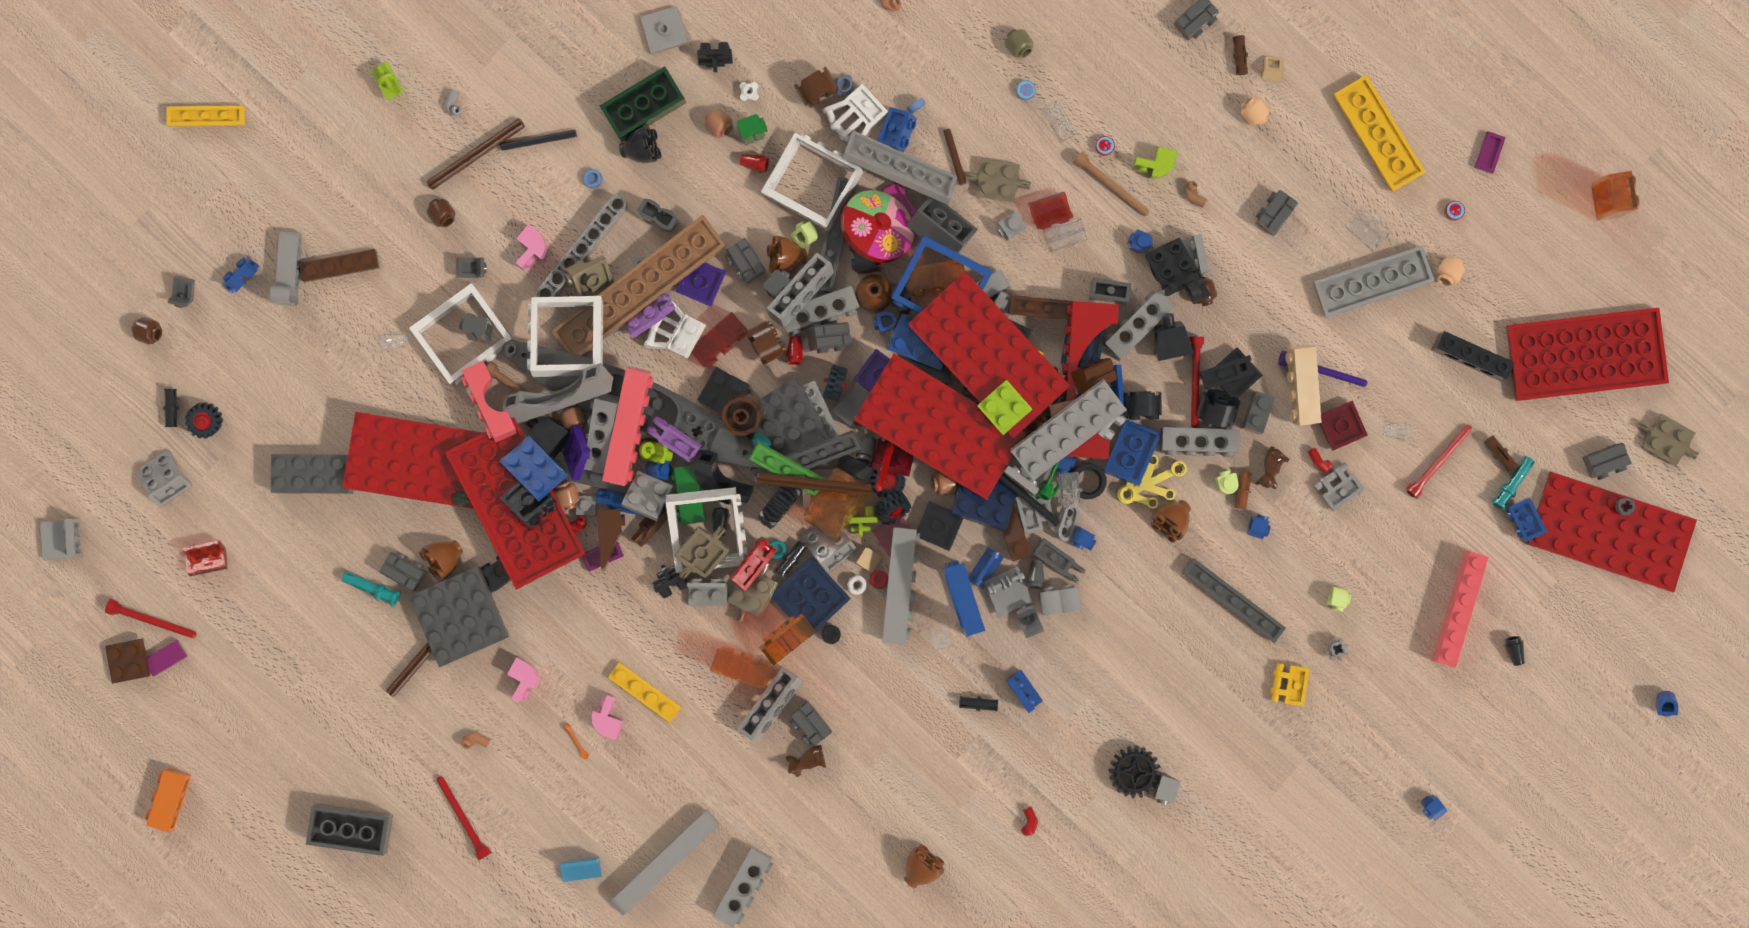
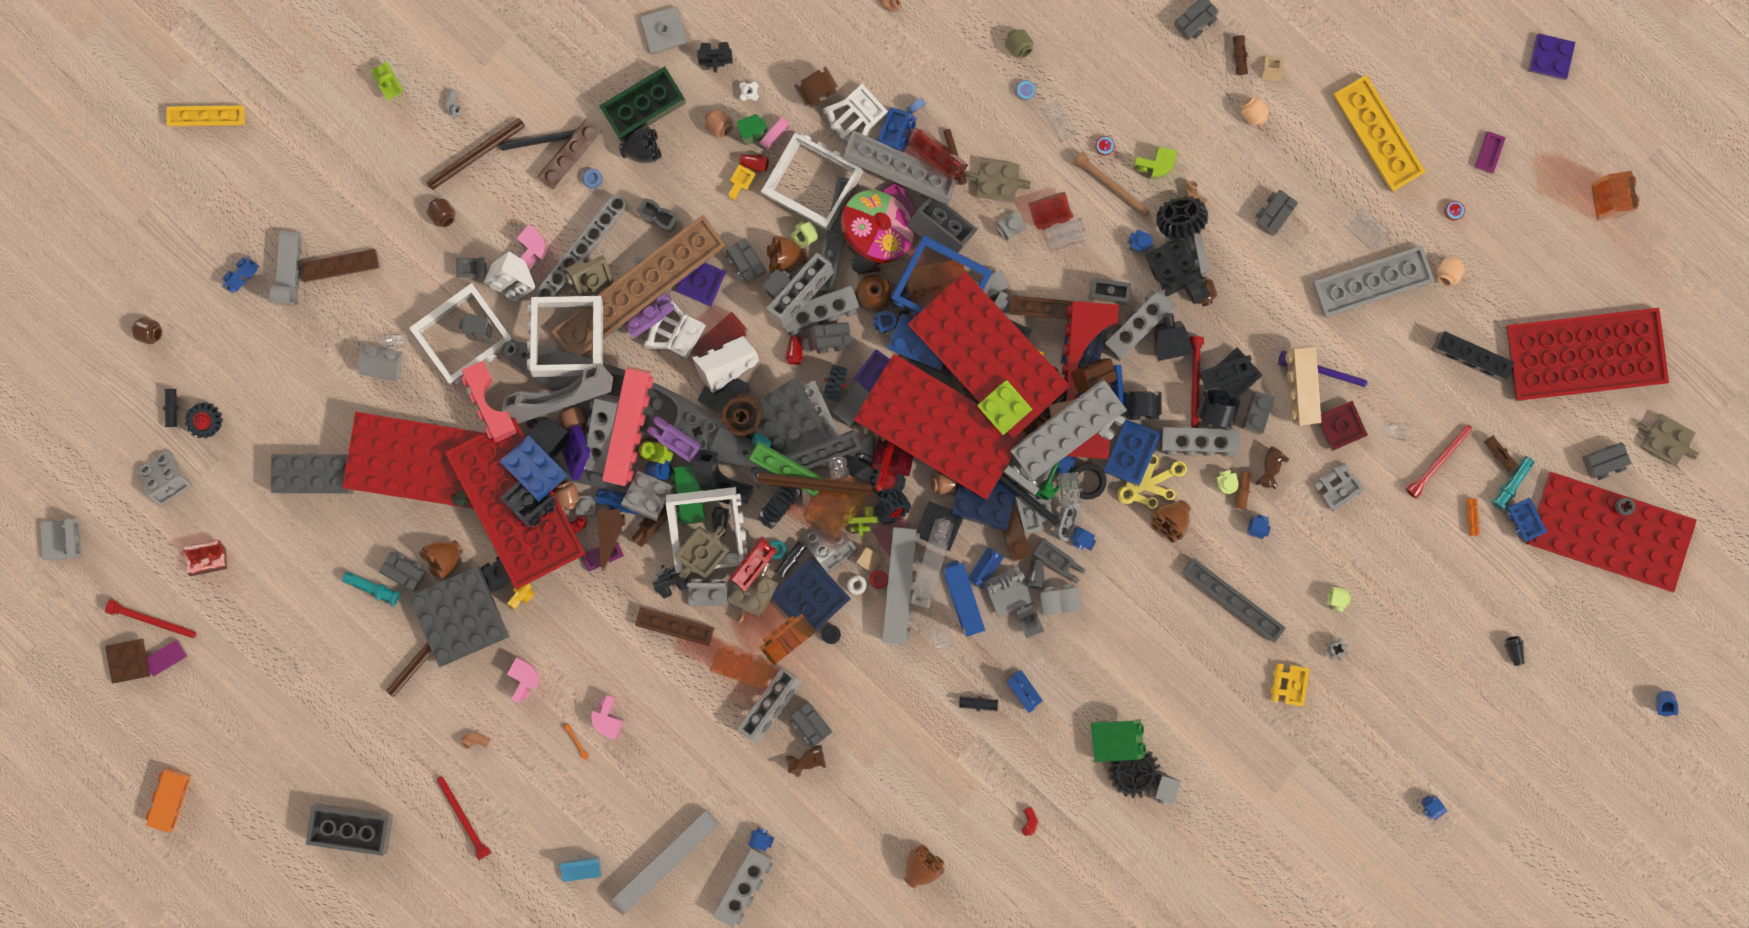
dark grey bracket [168,276,195,308] -> none
medium nougat piece [486,361,561,423] -> none
yellow plate [608,662,682,723] -> none
reddish brown brick [746,321,787,365] -> none
sand blue plate [835,75,855,96] -> none
red arm [1308,448,1333,473] -> none
coral brick [1432,551,1489,668] -> none
none -> light grey piece [359,345,402,382]
none -> white slope [484,251,535,301]
none -> yellow plate [506,584,536,610]
none -> reddish brown plate [537,118,602,189]
none -> reddish brown plate [635,607,715,646]
none -> white wedge [692,336,759,393]
none -> yellow plate [728,165,756,201]
none -> blue plate [748,827,774,851]
none -> bright pink beam [760,117,791,150]
none -> clear wheel [828,456,849,480]
none -> clear red brick [908,129,968,180]
none -> clear window [911,517,954,608]
none -> green panel [1091,719,1146,762]
none -> black gear [1156,195,1208,241]
none -> orange axle [1466,498,1480,536]
none -> dark purple plate [1528,33,1576,80]

